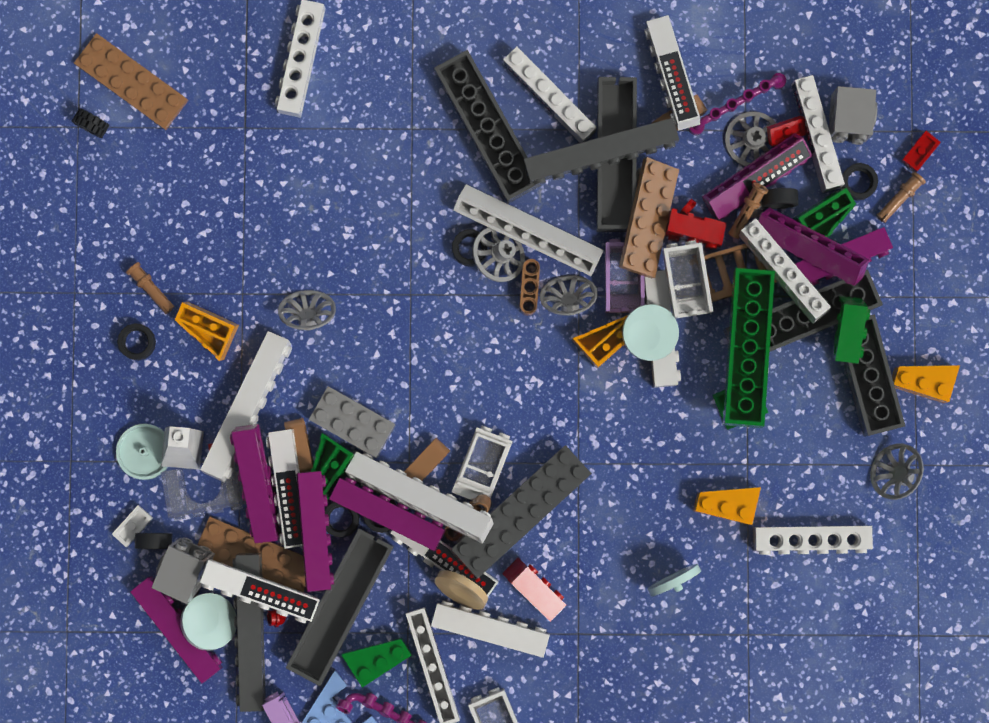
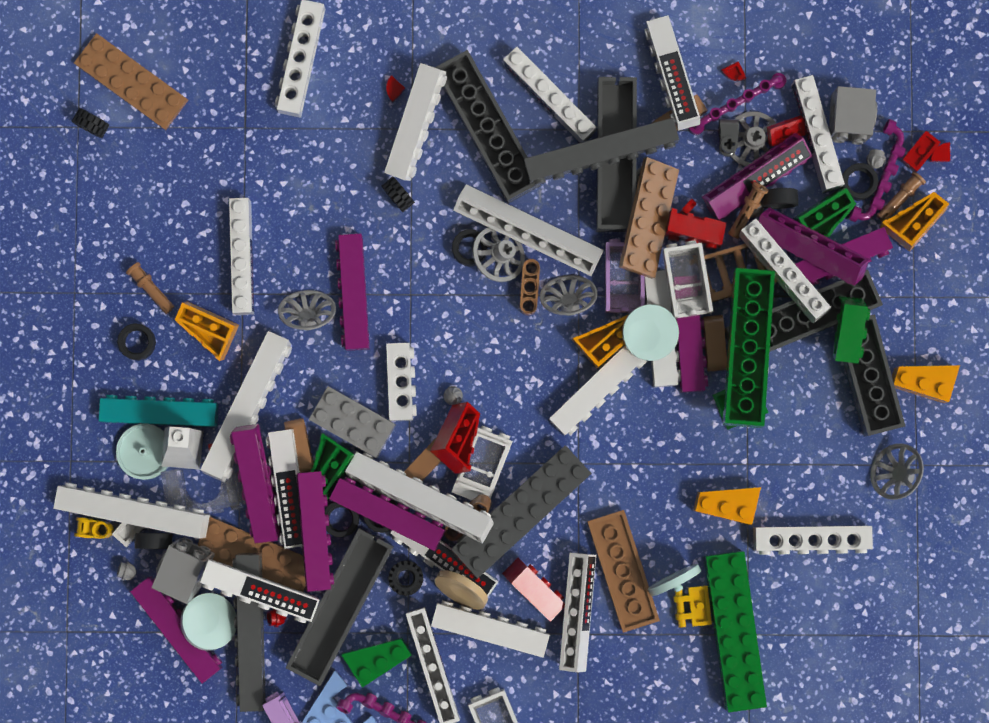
none -> white brick [53,482,210,539]
none -> yellow piece [74,517,114,539]
none -> teal brick [99,395,219,427]
none -> light grey plate [117,562,136,581]
none -> white brick [229,198,254,315]
none -> magenta brick [335,234,370,351]
none -> black tyre [381,176,415,212]
none -> white brick [384,63,447,181]
none -> red tile [386,75,405,103]
none -> white brick [386,343,417,421]
none -> black tyre [388,560,424,596]
none -> red wedge [430,402,480,474]
none -> light grey plate [444,386,463,405]
none -> white brick [549,346,647,436]
none -> white brick [559,553,596,672]
none -> medium nougat plate [587,510,660,633]
none -> magenta brick [673,275,708,393]
none -> yellow plate [673,585,712,628]
none -> medium nougat beam [703,315,727,372]
none -> green brick [703,551,767,713]
none -> dark grey piece [718,119,739,157]
none -> red tile [721,61,747,81]
none -> magenta bar [848,119,906,222]
none -> light grey plate [866,149,886,169]
none -> light orange wedge [880,192,949,252]
none -> red tile [930,142,950,162]

